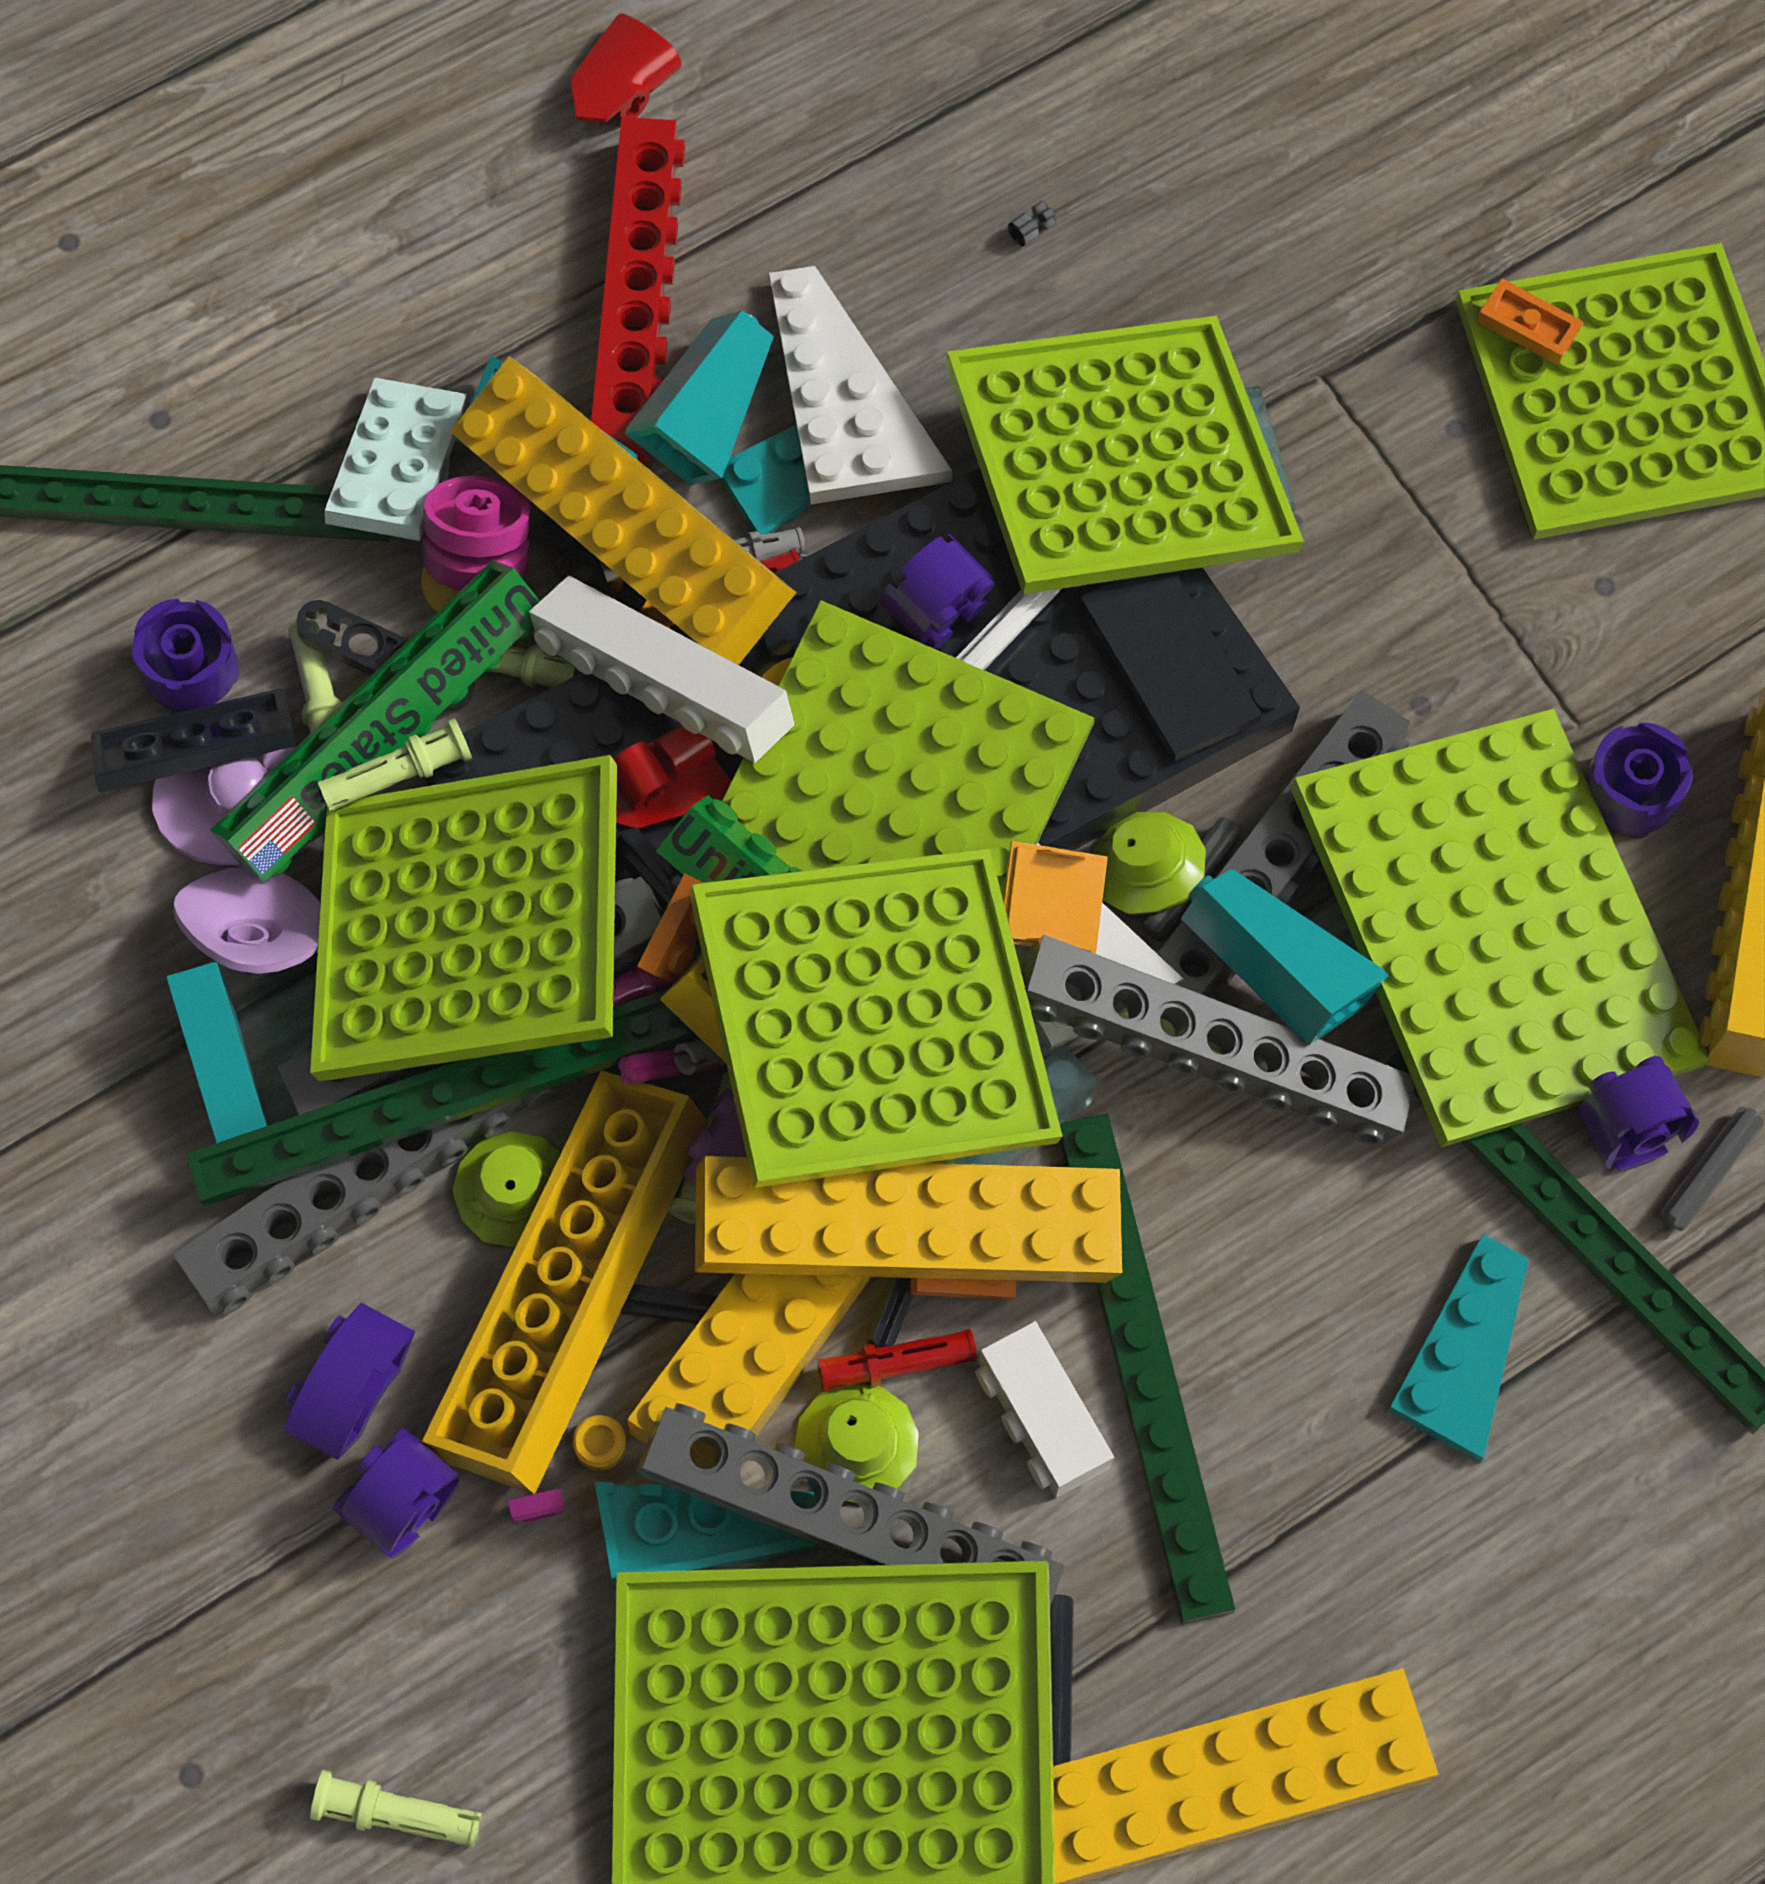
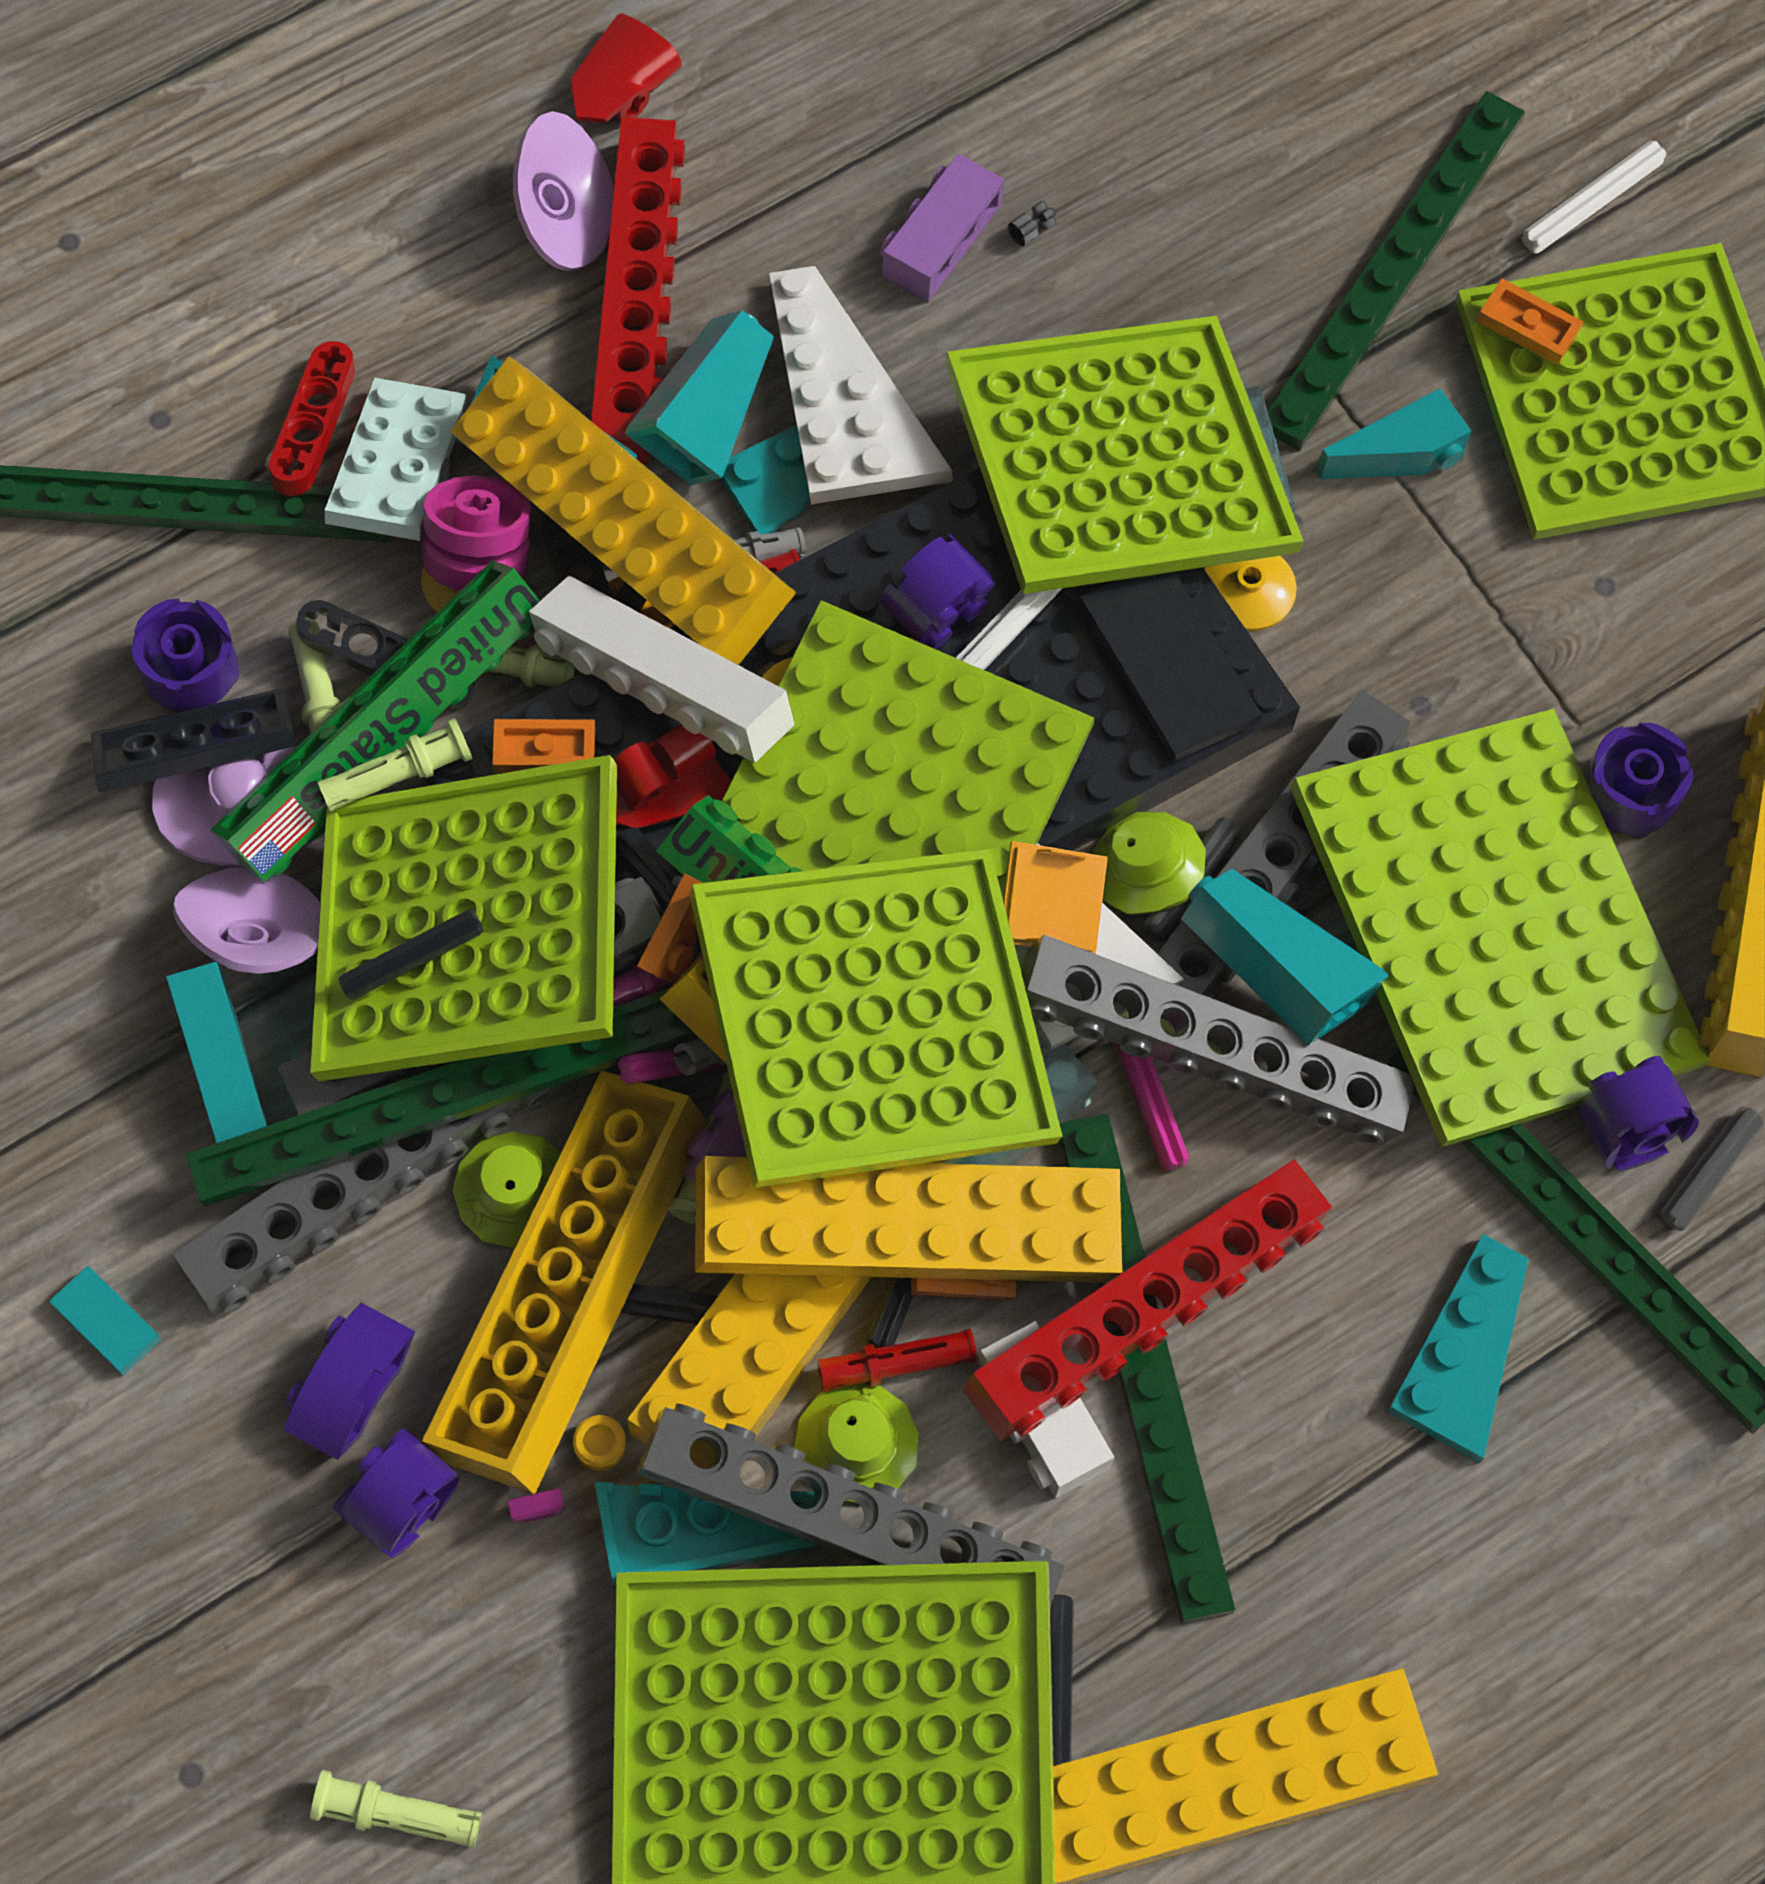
none -> teal tile [49,1265,162,1376]
none -> red beam [269,341,355,496]
none -> black axle [338,909,484,1000]
none -> orange plate [493,719,596,773]
none -> lavender hat [513,111,614,271]
none -> medium lavender brick [880,153,1005,303]
none -> red brick [963,1159,1332,1441]
none -> dark pink axle [1115,1043,1189,1171]
none -> yellow dish [1205,556,1296,631]
none -> dark green plate [1260,91,1525,451]
none -> teal slope [1316,388,1472,480]
none -> white axle [1521,140,1666,254]

